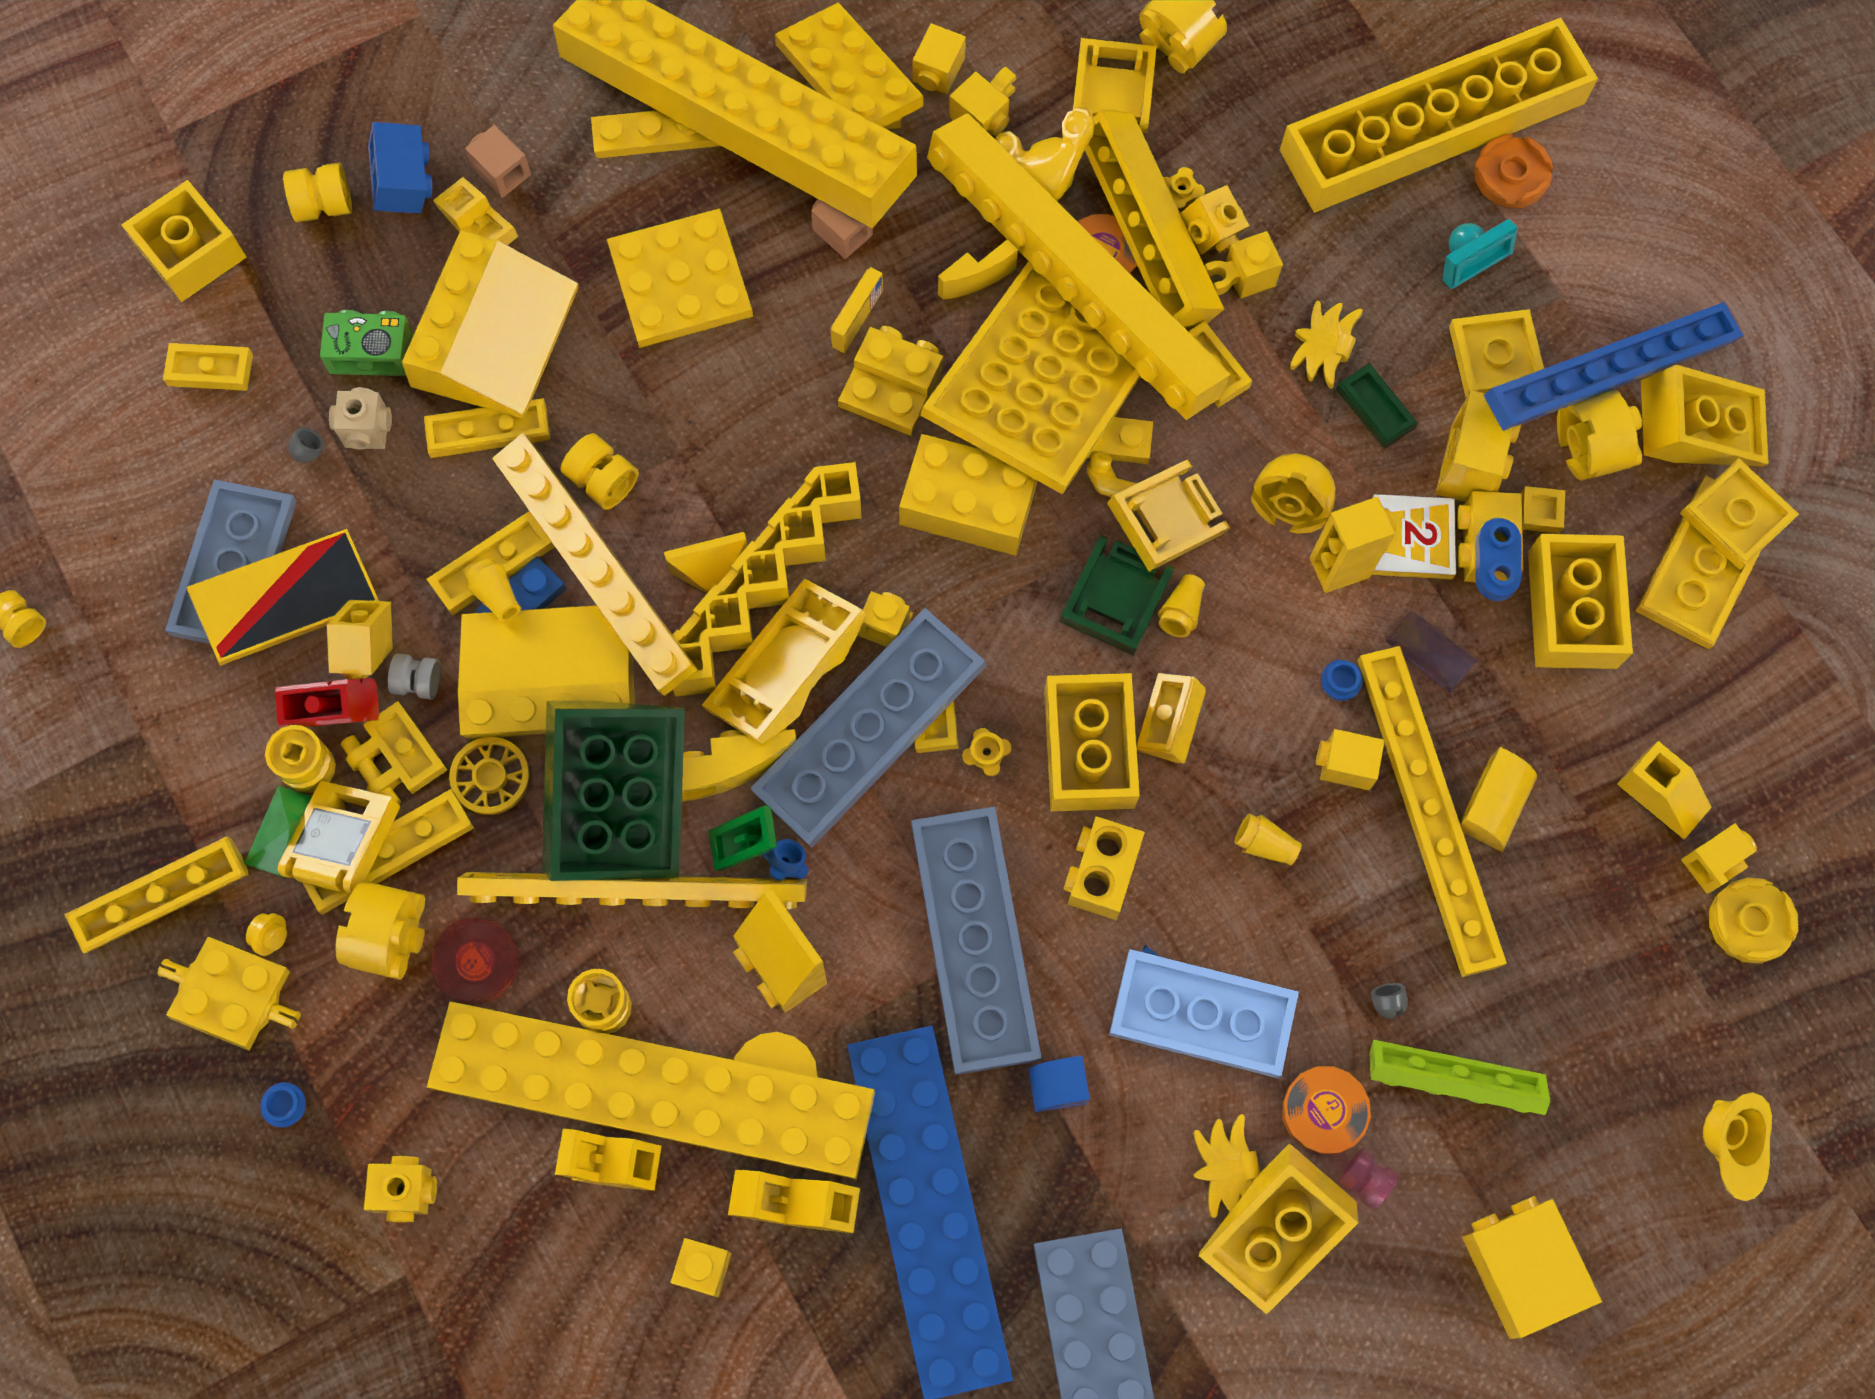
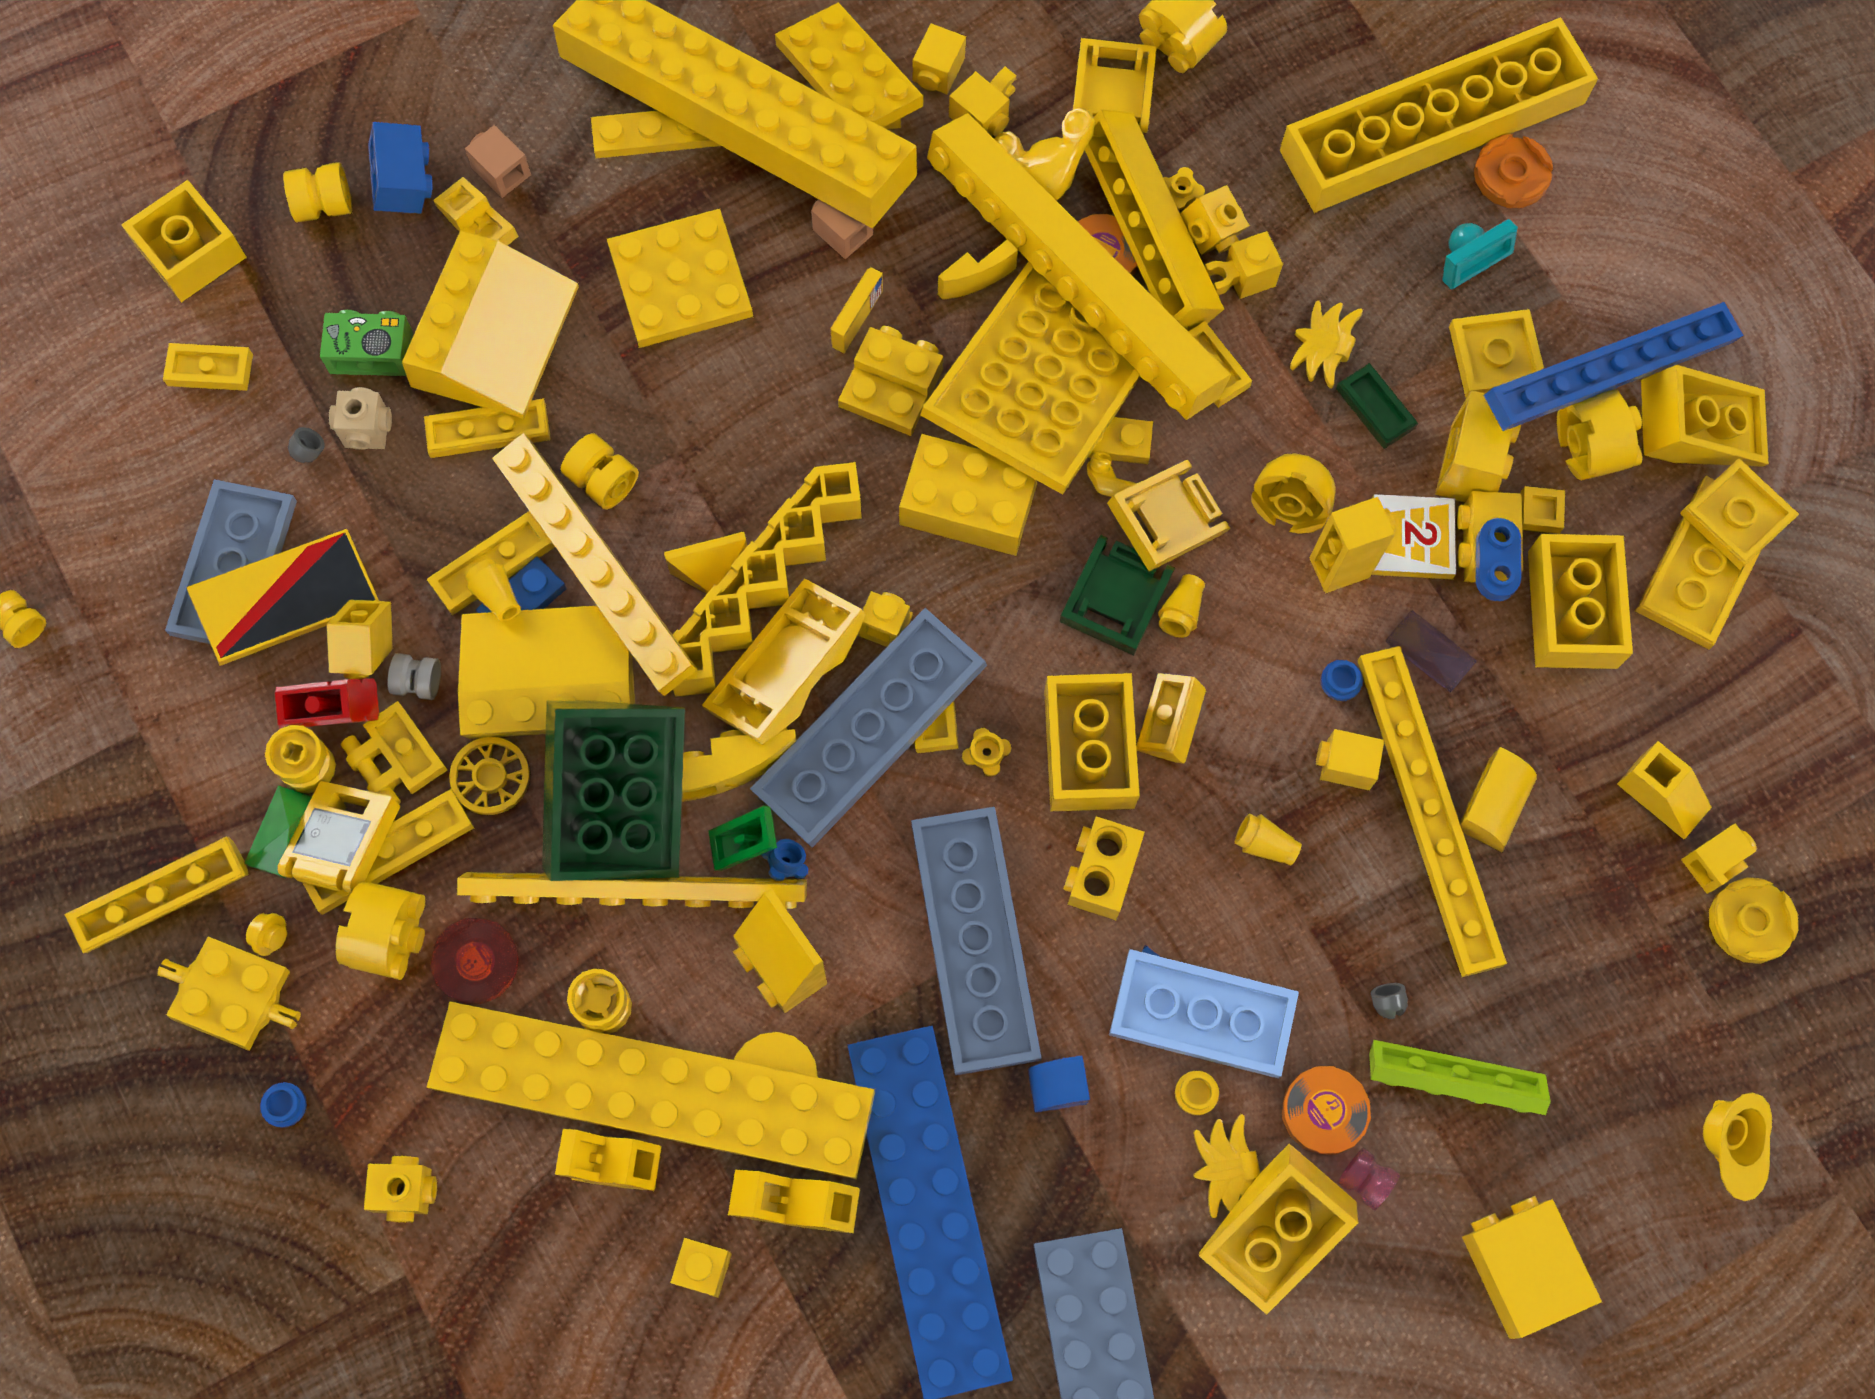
none -> yellow plate [1175,1071,1219,1115]

